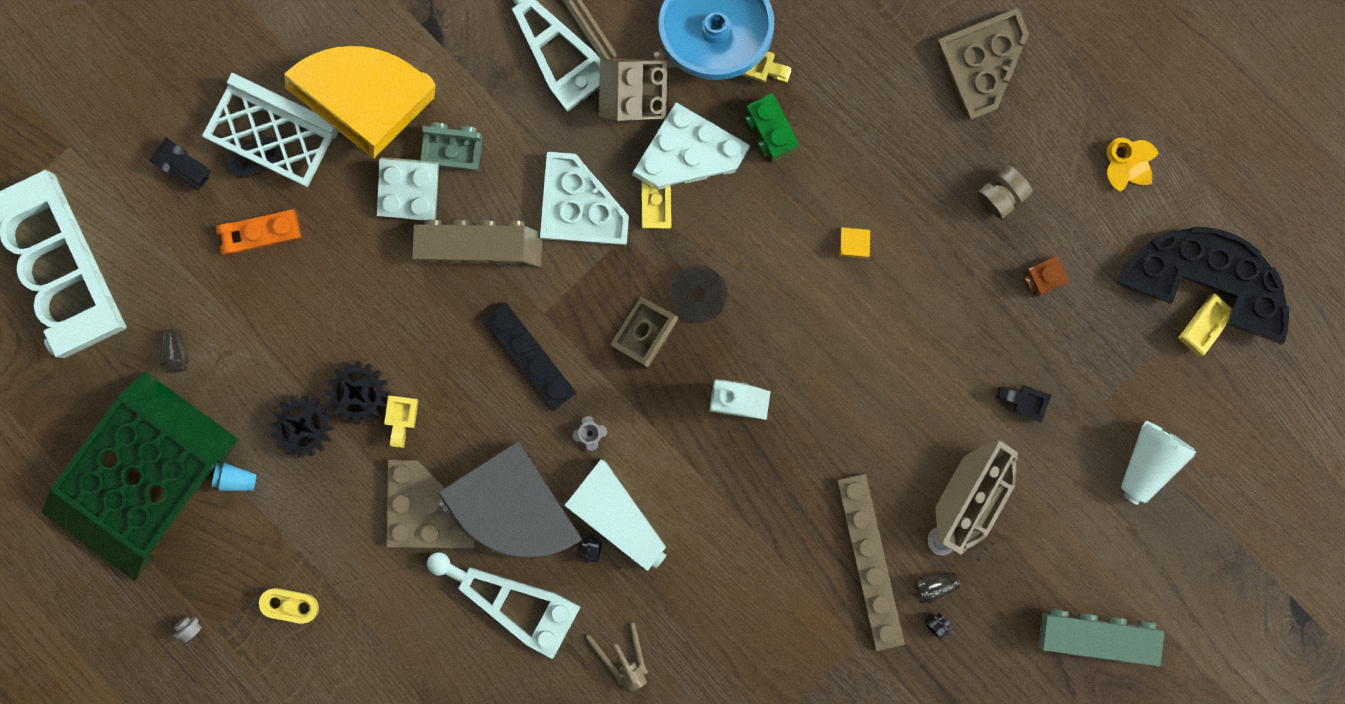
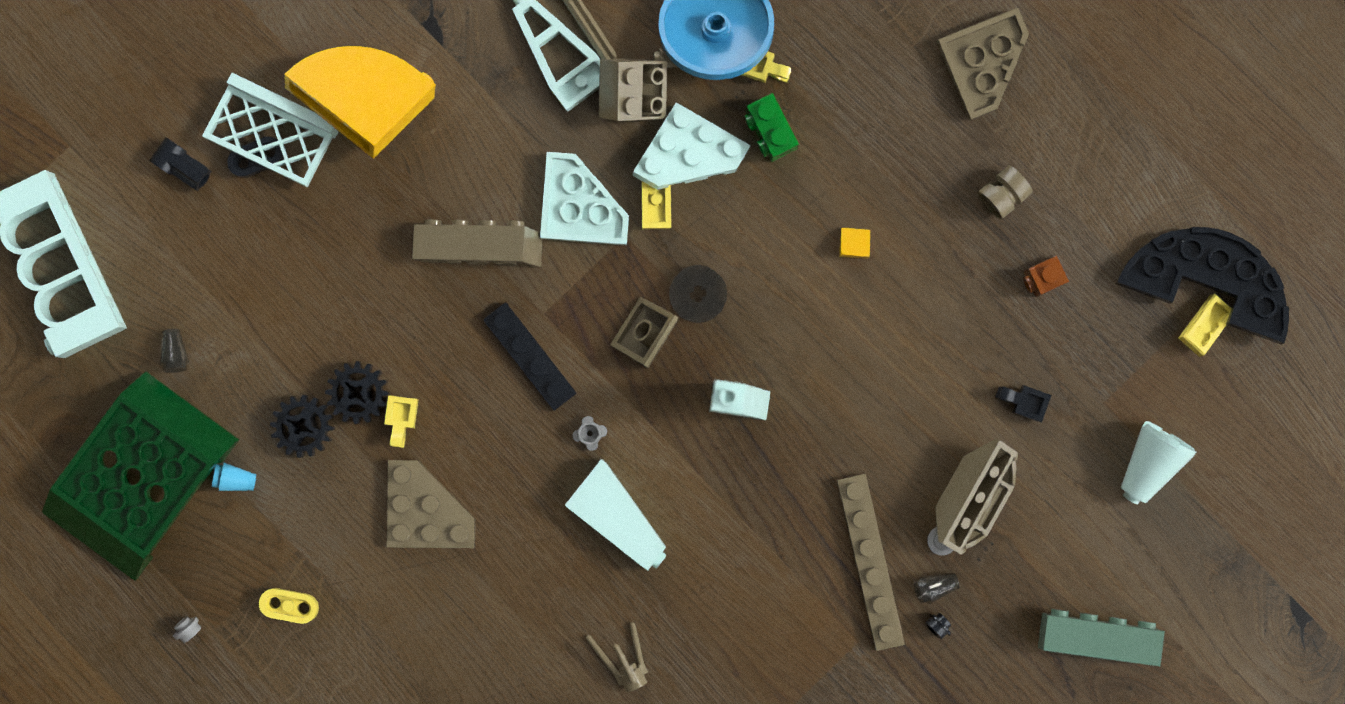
orange plate [215,209,302,255] -> none
light aqua plate [377,157,439,220] -> none
sand green bracket [420,122,483,171] -> none
light aqua plate [427,552,581,659] -> none
dark grey brick [437,441,582,559] -> none
black plate [580,535,602,564] -> none
yellow plate [1106,138,1159,192] -> none

